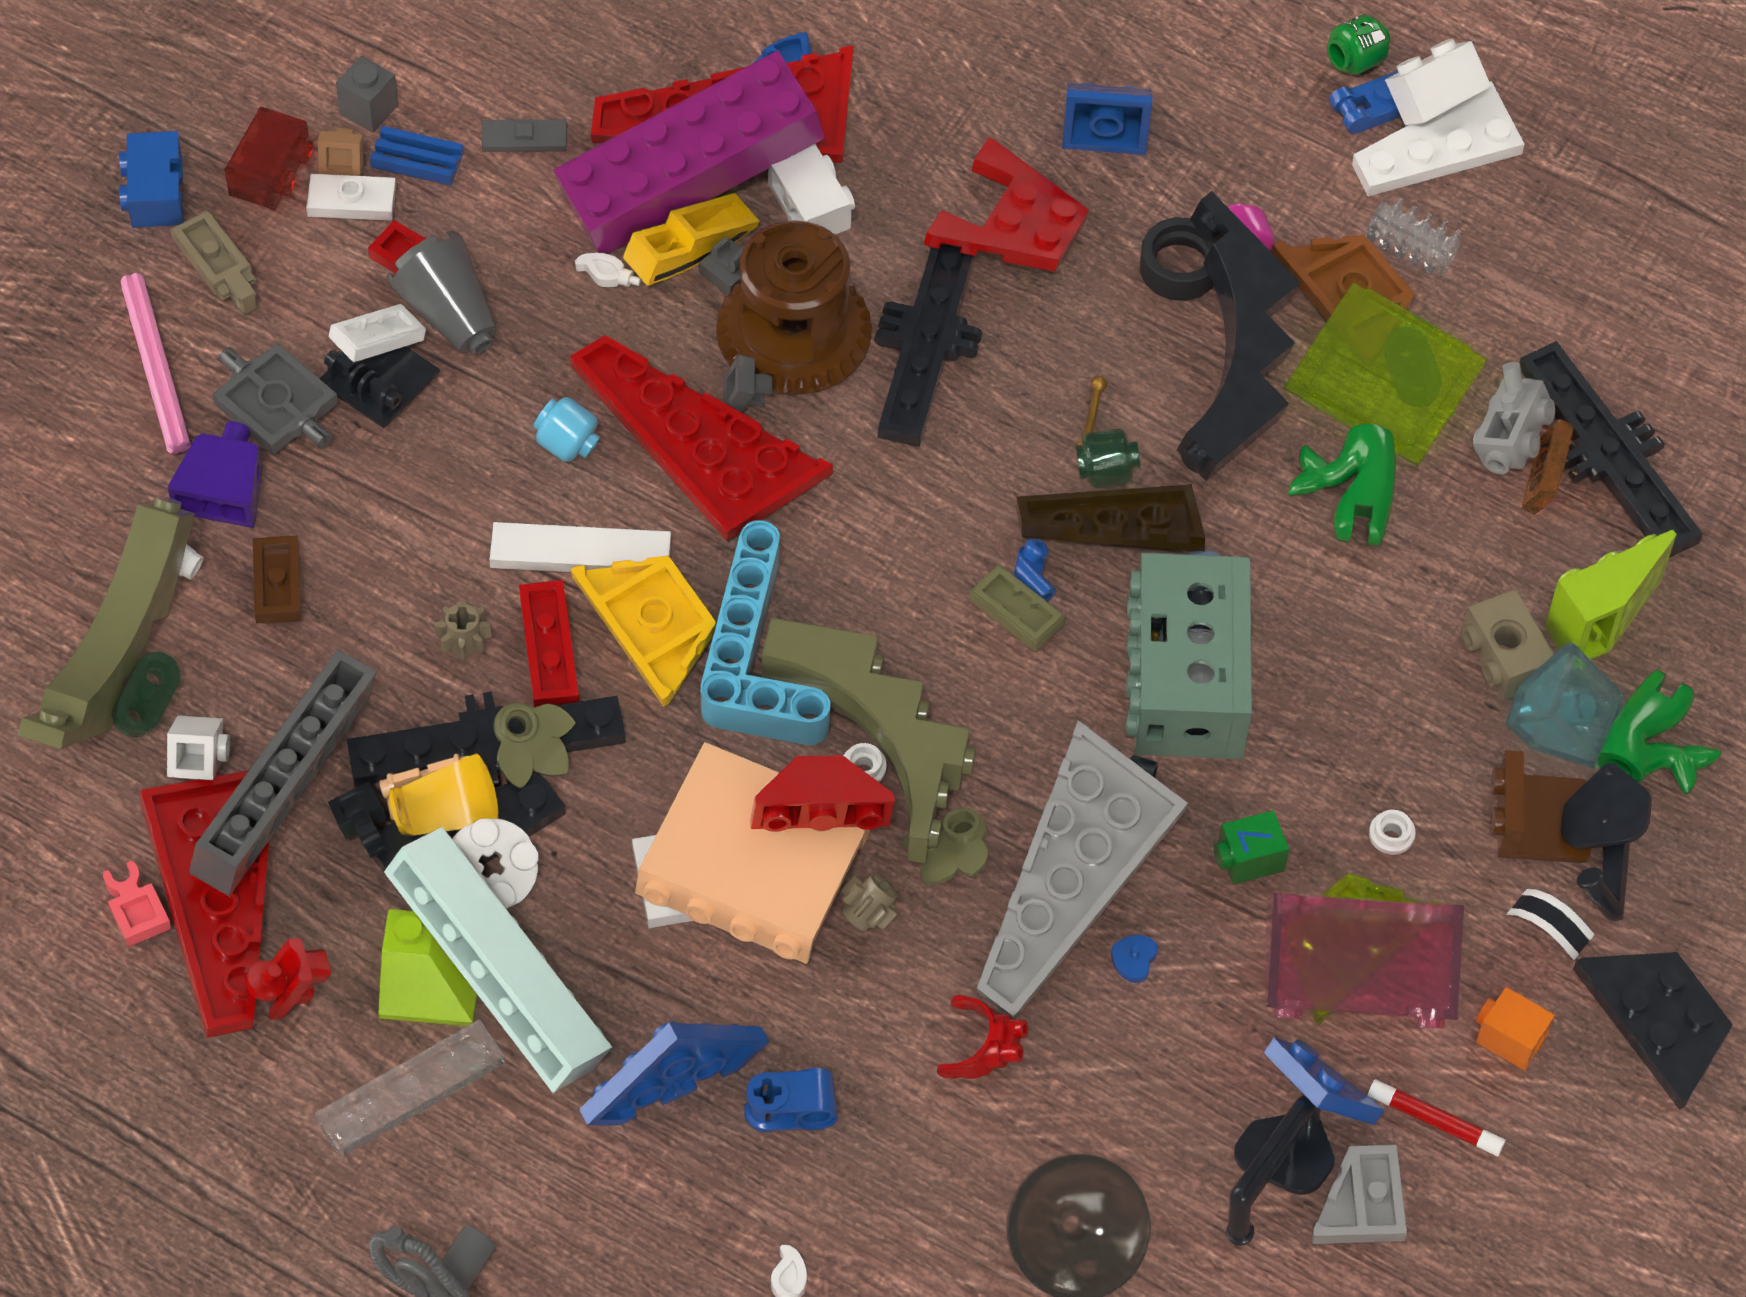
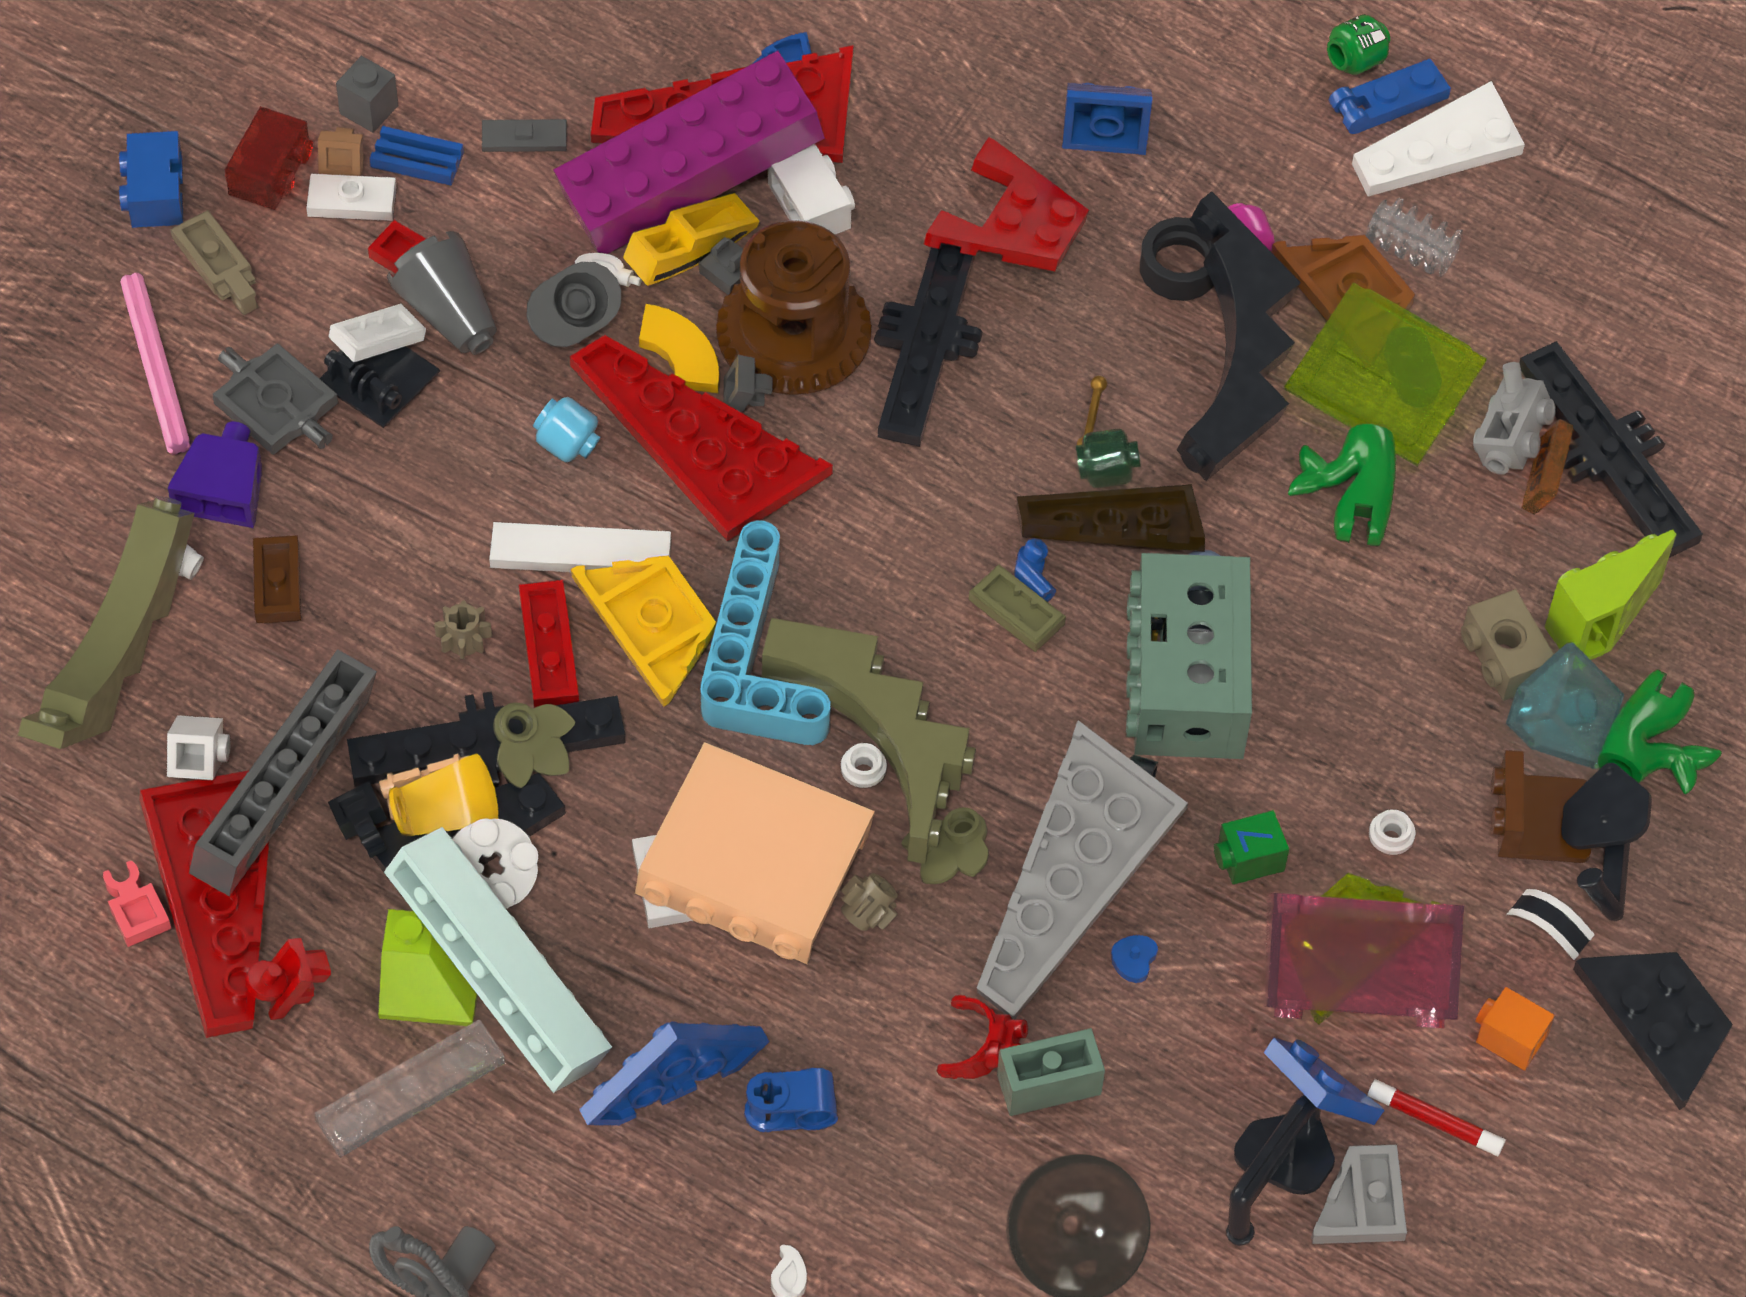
clear green plate [112,652,180,738] -> none
red slope [750,755,895,832] -> none
white brick [1385,38,1491,125] -> none
none -> dark grey piece [527,262,621,347]
none -> yellow tile [639,304,719,393]
none -> sand green brick [997,1028,1105,1116]

